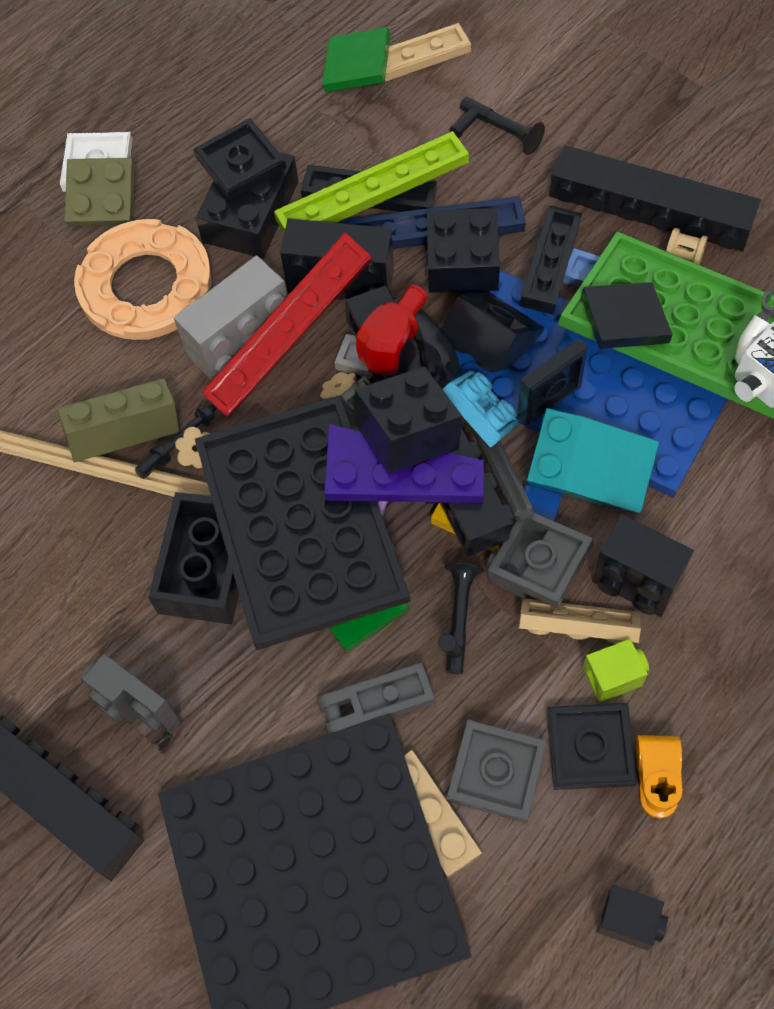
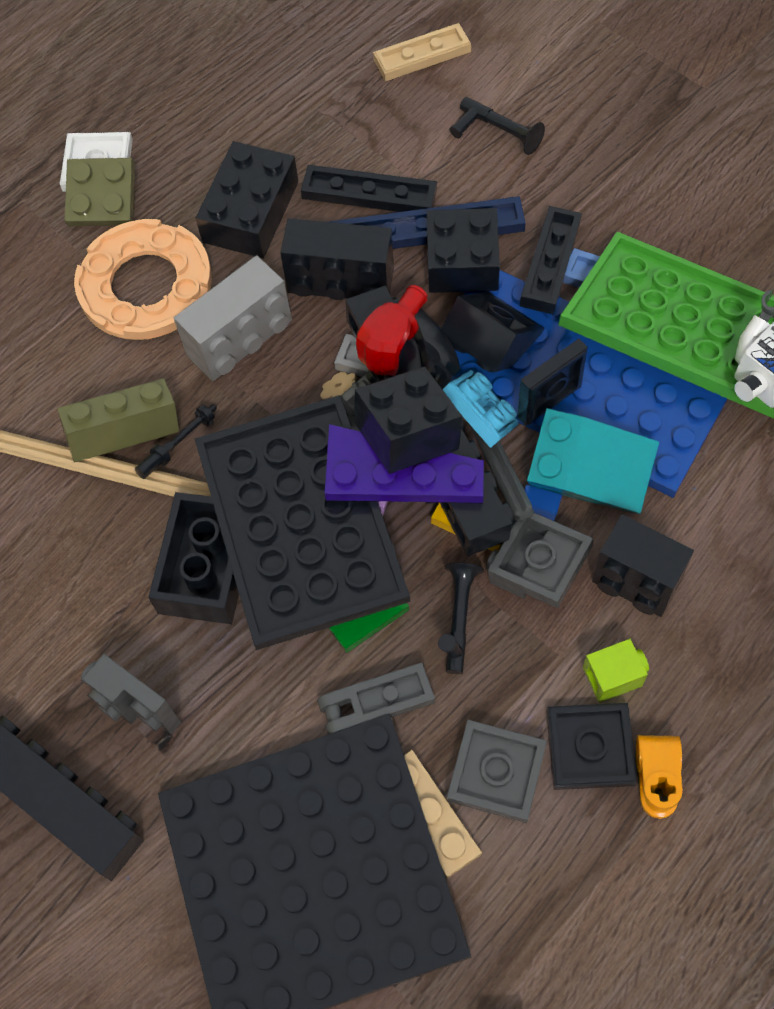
tan plant [175,427,210,468] -> none
black tile [193,118,287,200] -> none
red tile [201,233,373,418] -> none
lime plate [274,131,469,233] -> none
green tile [322,27,391,92] -> none
tan plate [519,598,641,644] -> none
black brick [549,145,761,252] -> none
black tile [581,282,673,349] -> none
black brick [597,884,668,950] -> none
tan bush [666,228,708,265] -> none

